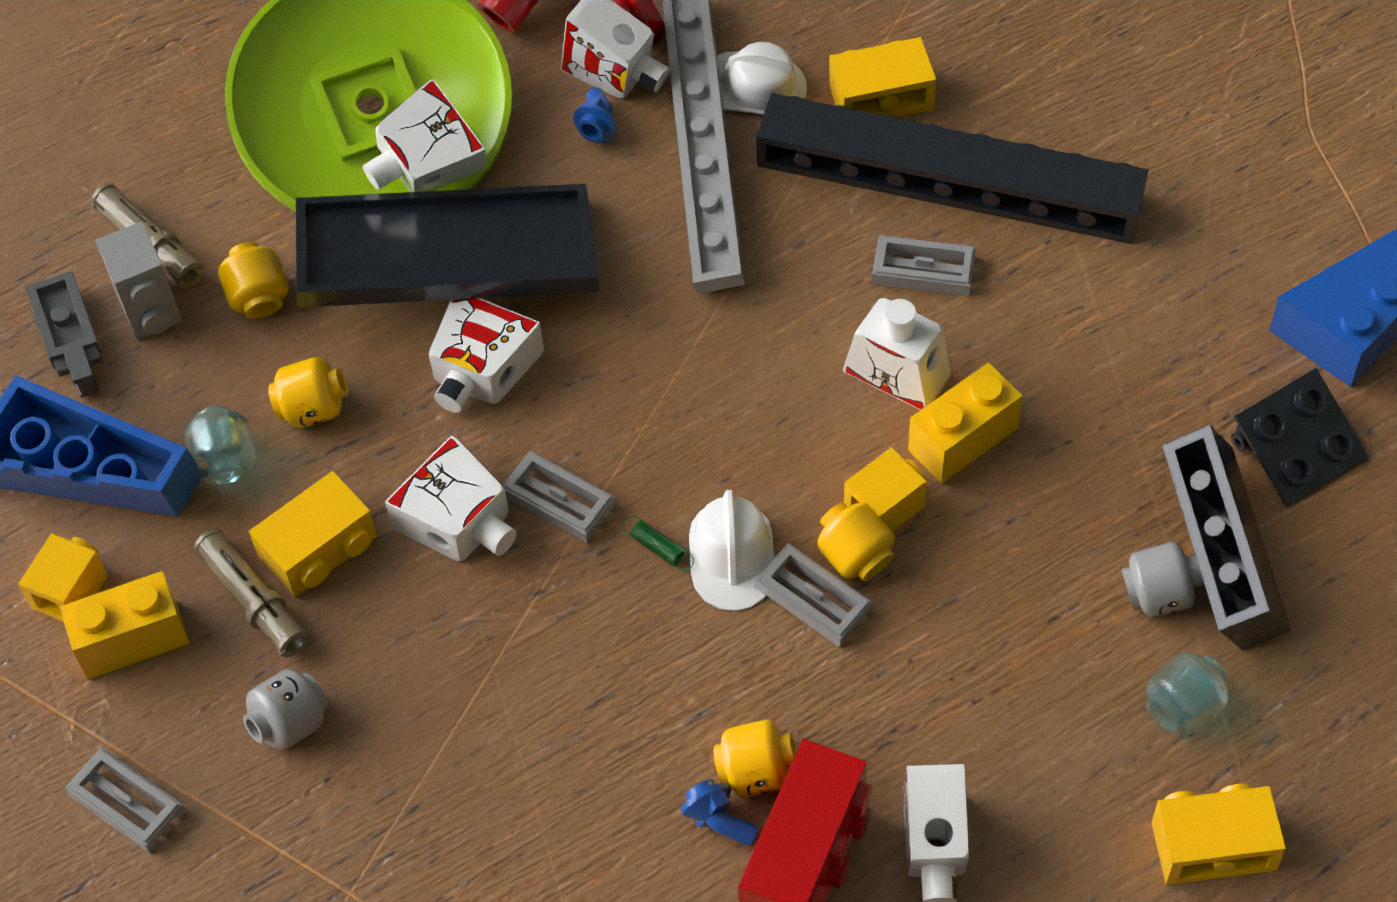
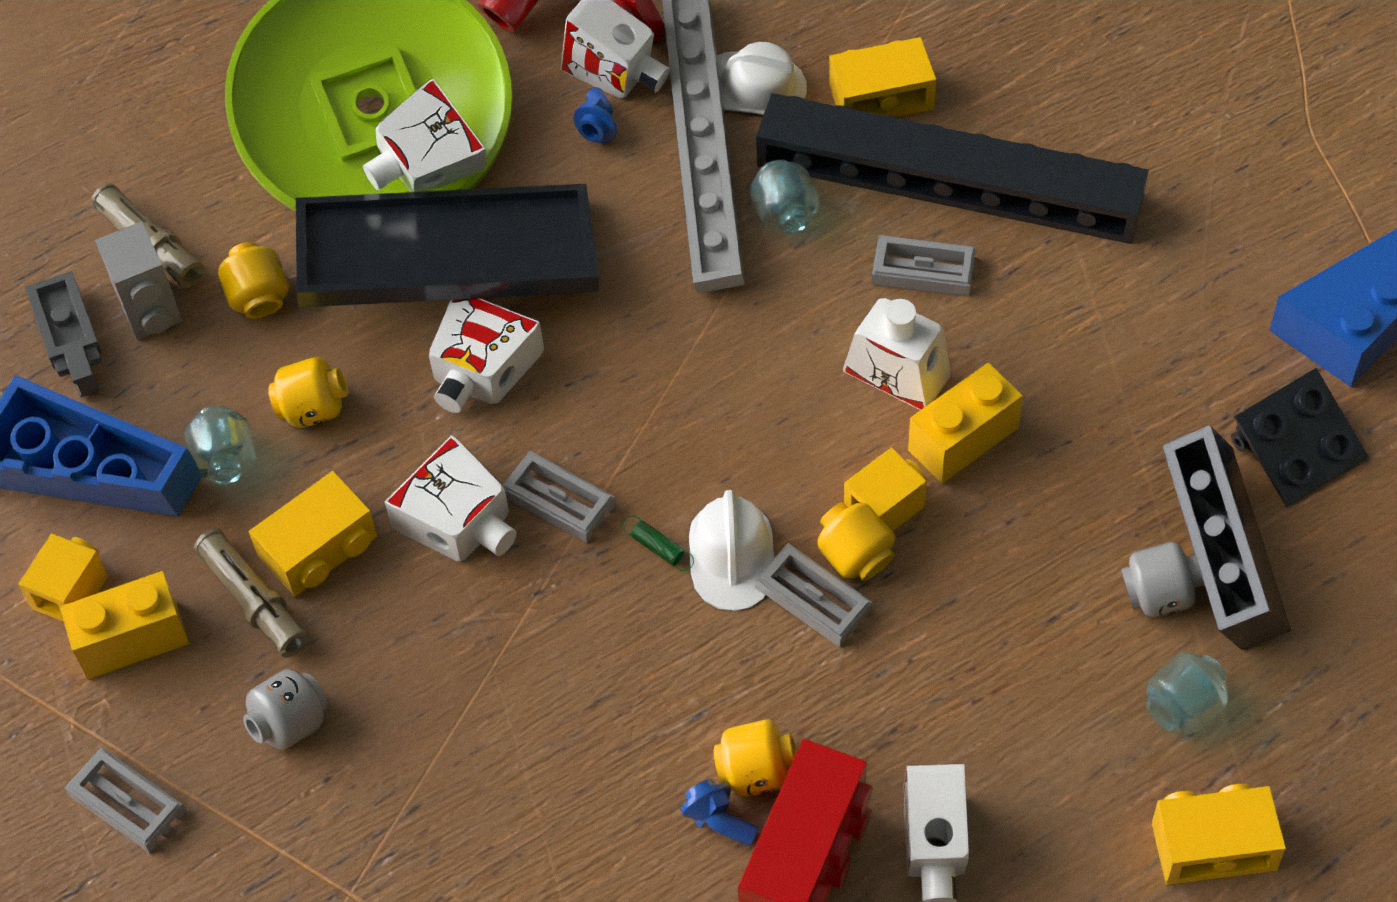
none -> clear light blue head [750,160,820,233]

